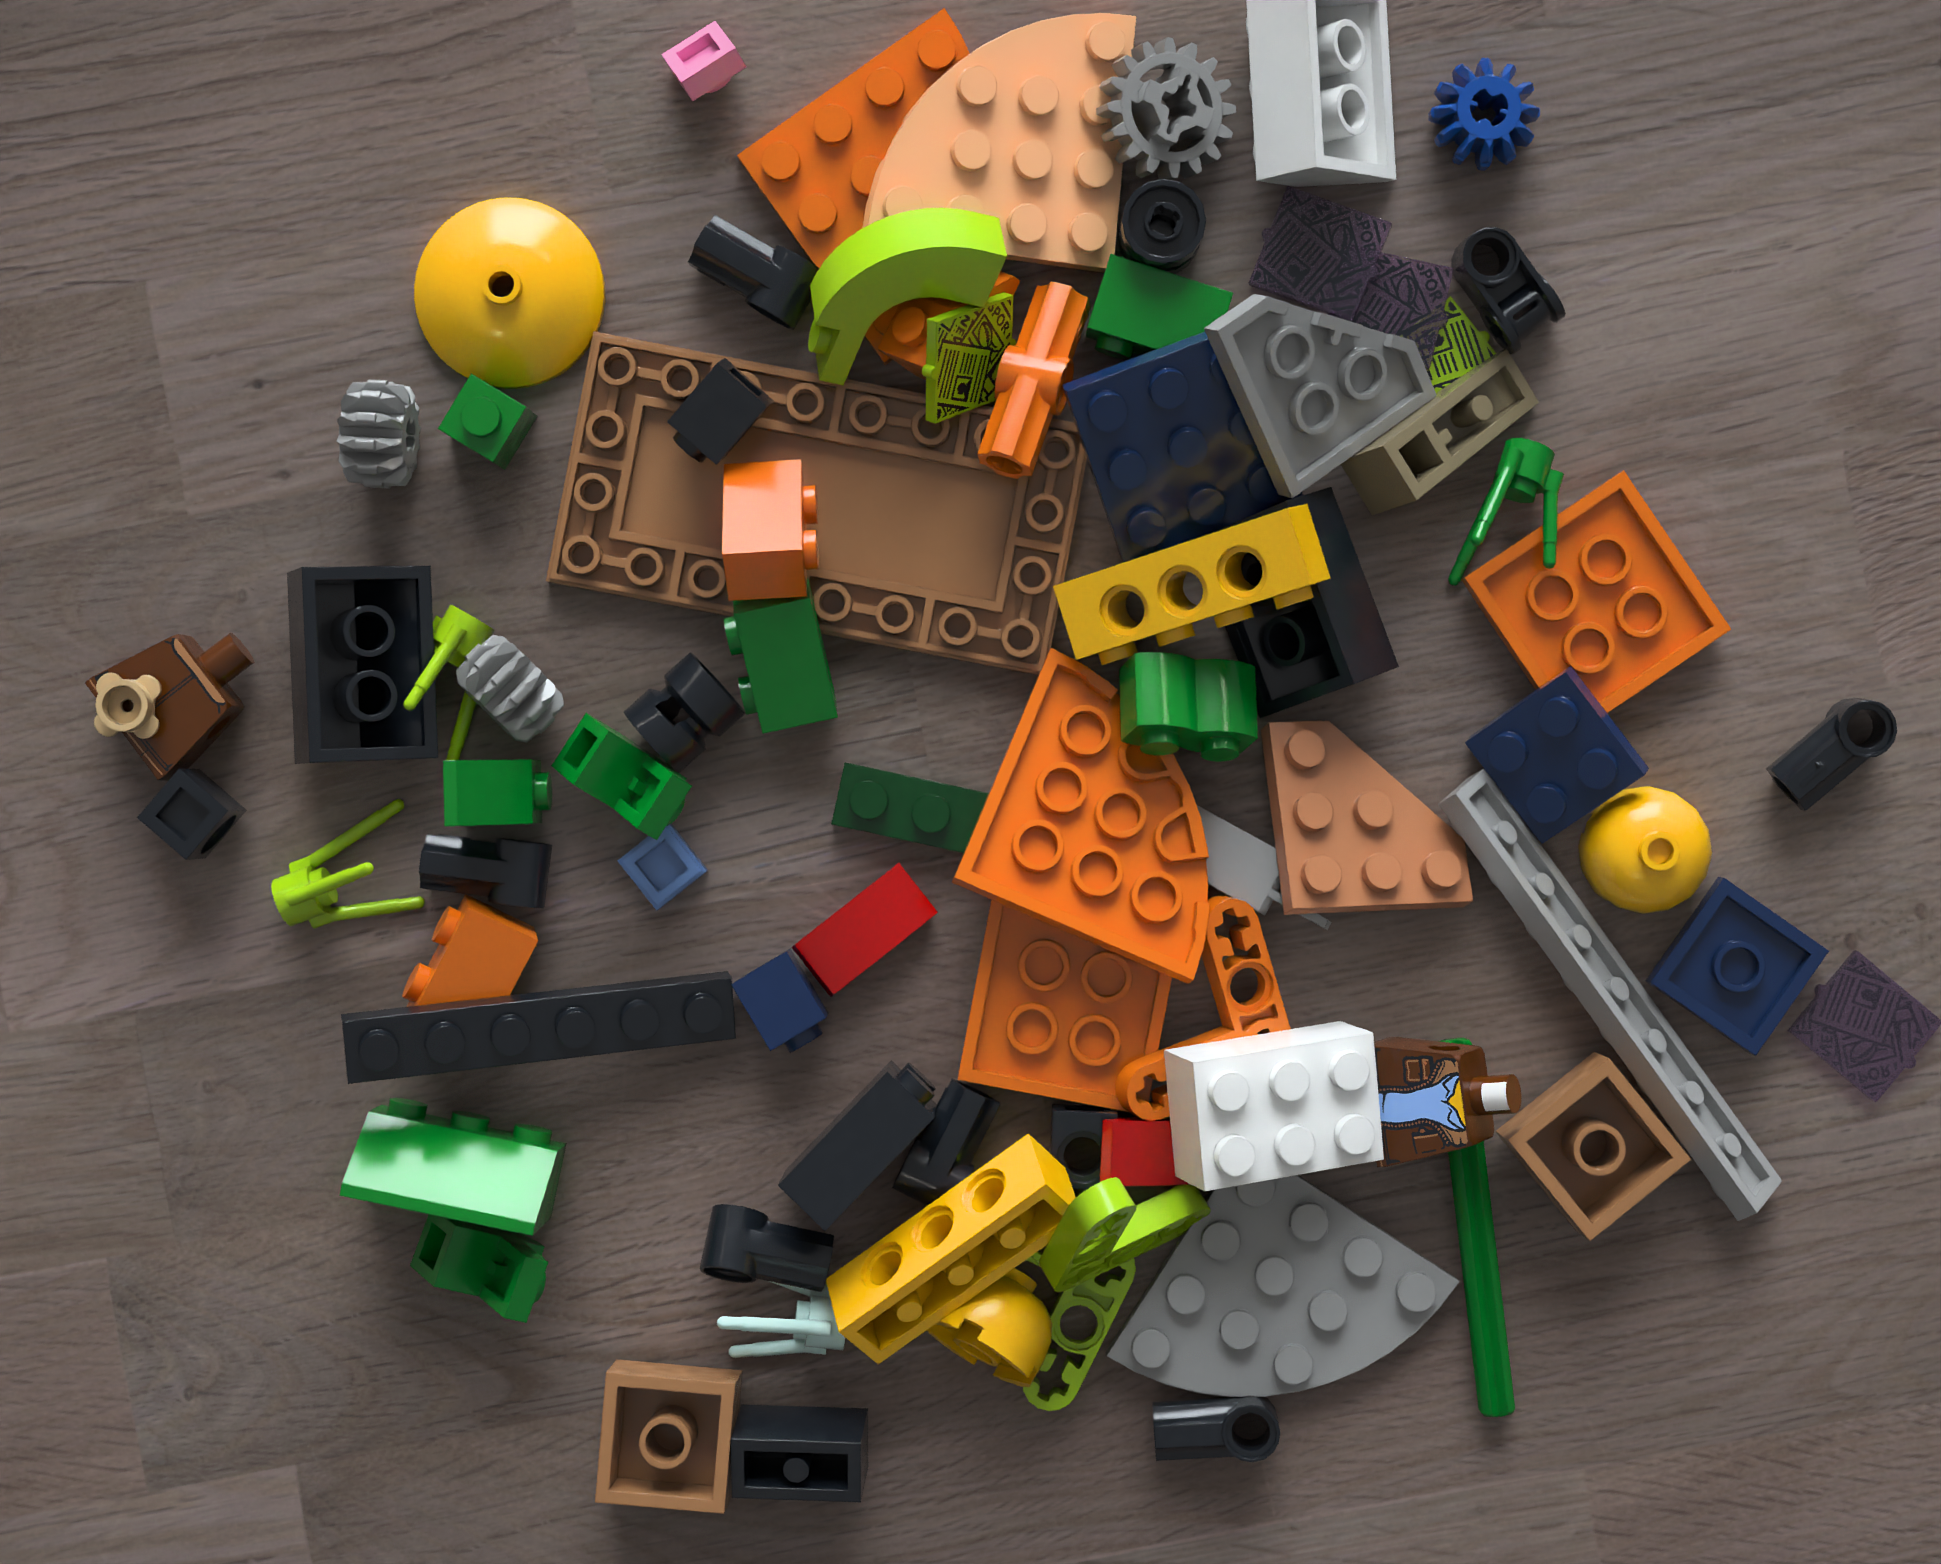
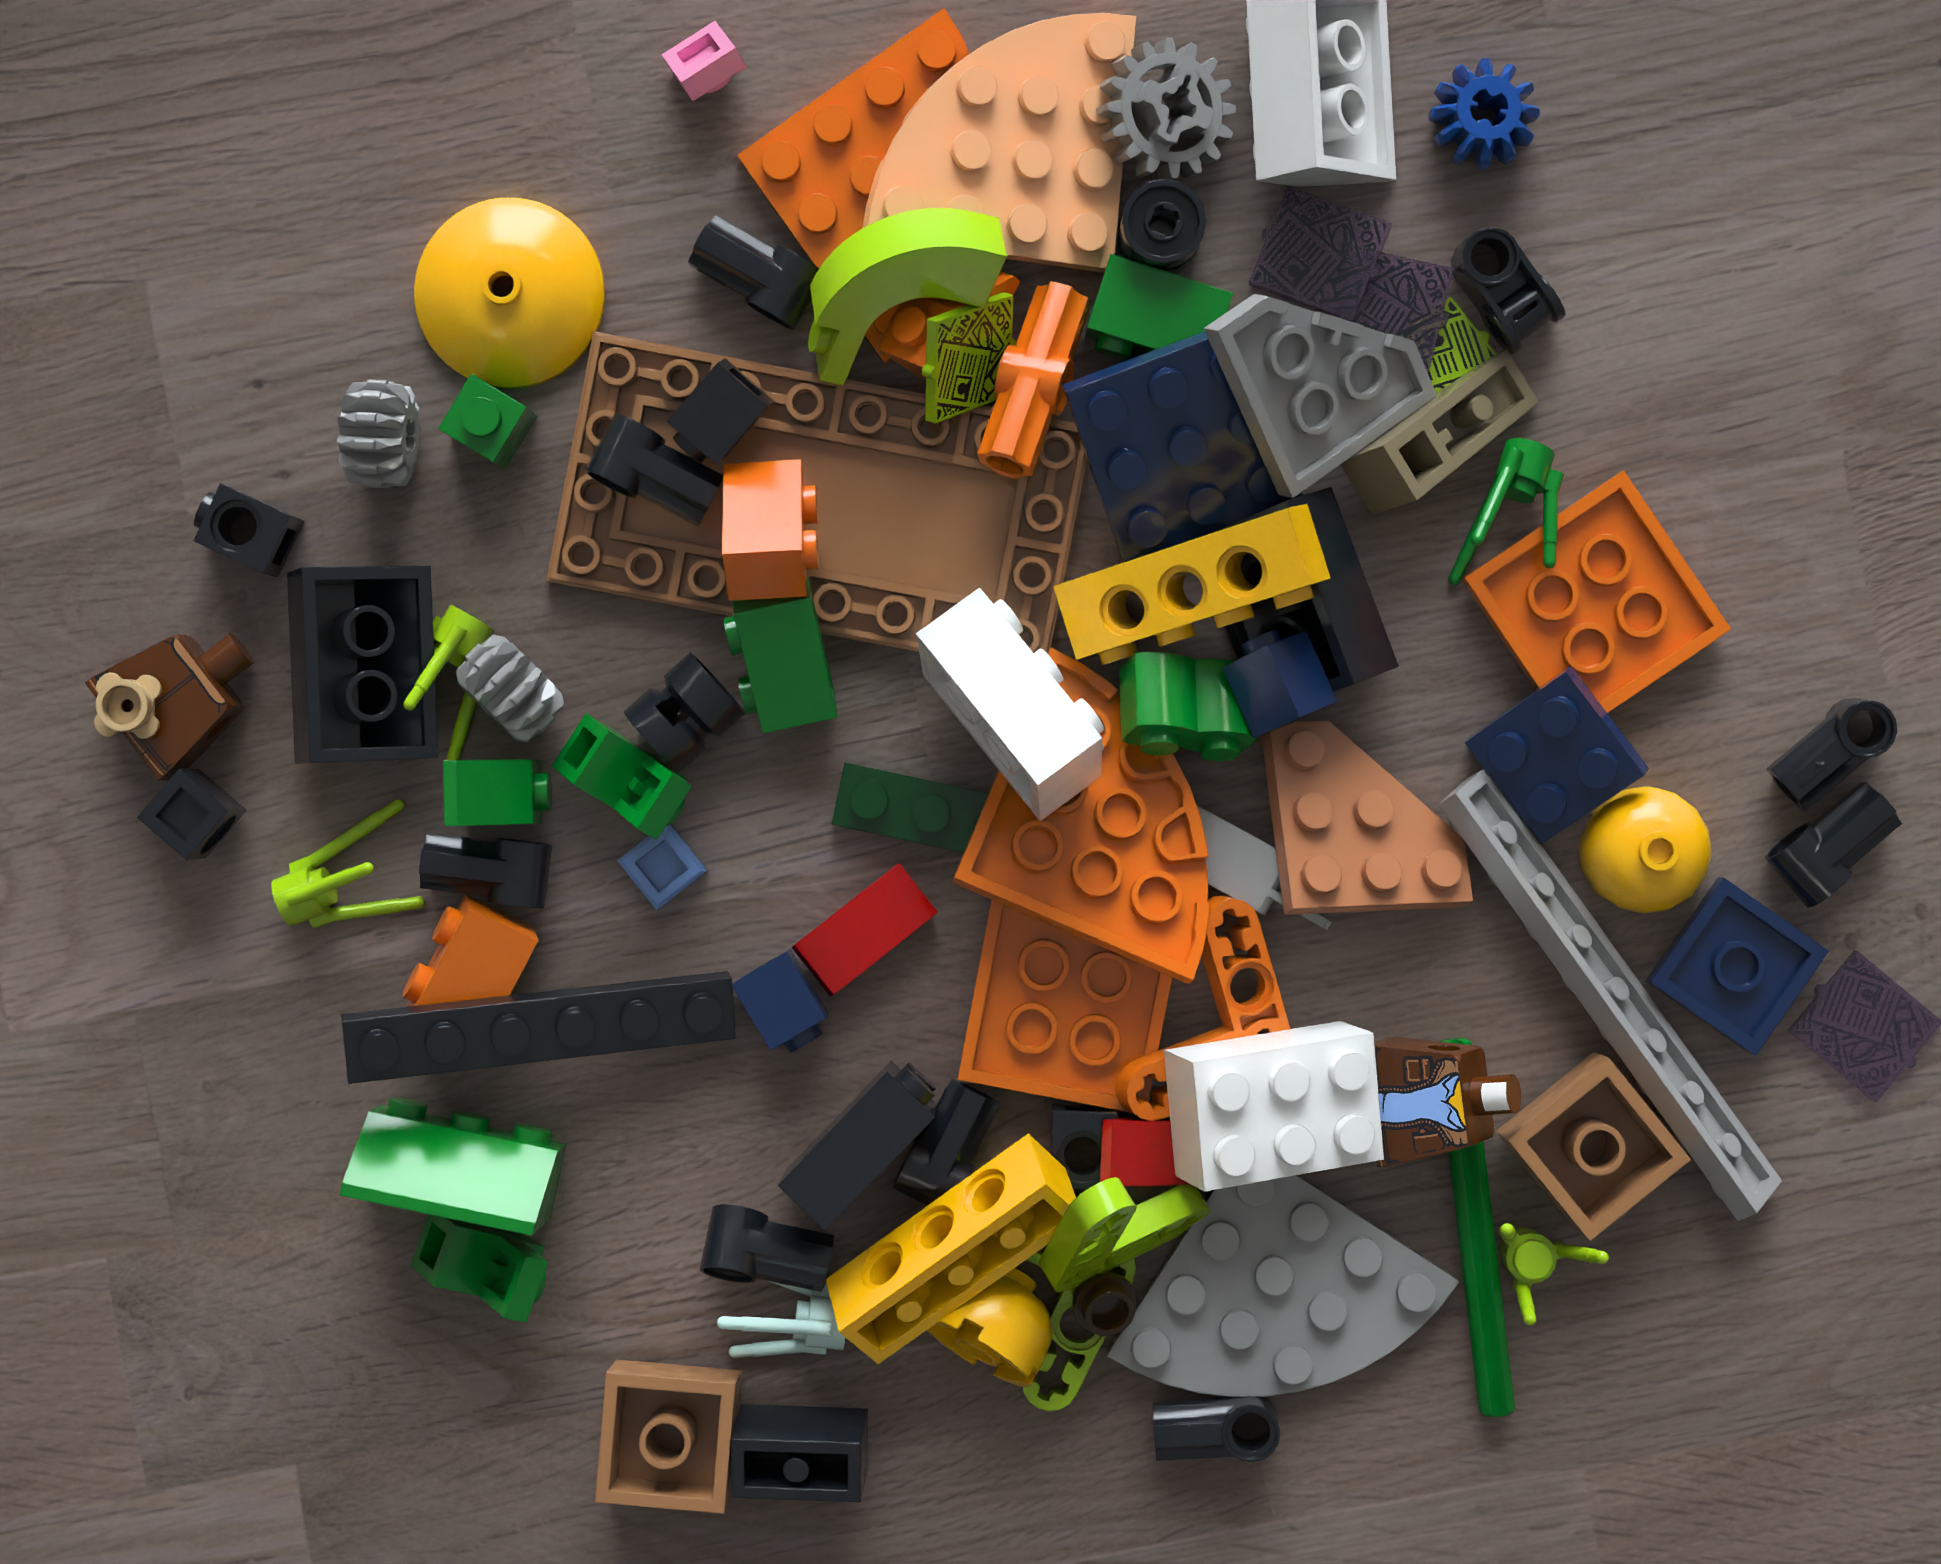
none -> black brick [193,483,304,578]
none -> black piece [585,414,723,526]
none -> white brick [916,587,1104,821]
none -> dark brown plate [1072,1272,1137,1336]
none -> dark blue brick [1222,629,1338,738]
none -> lime plant [1498,1223,1609,1326]
none -> black piece [1765,782,1902,908]

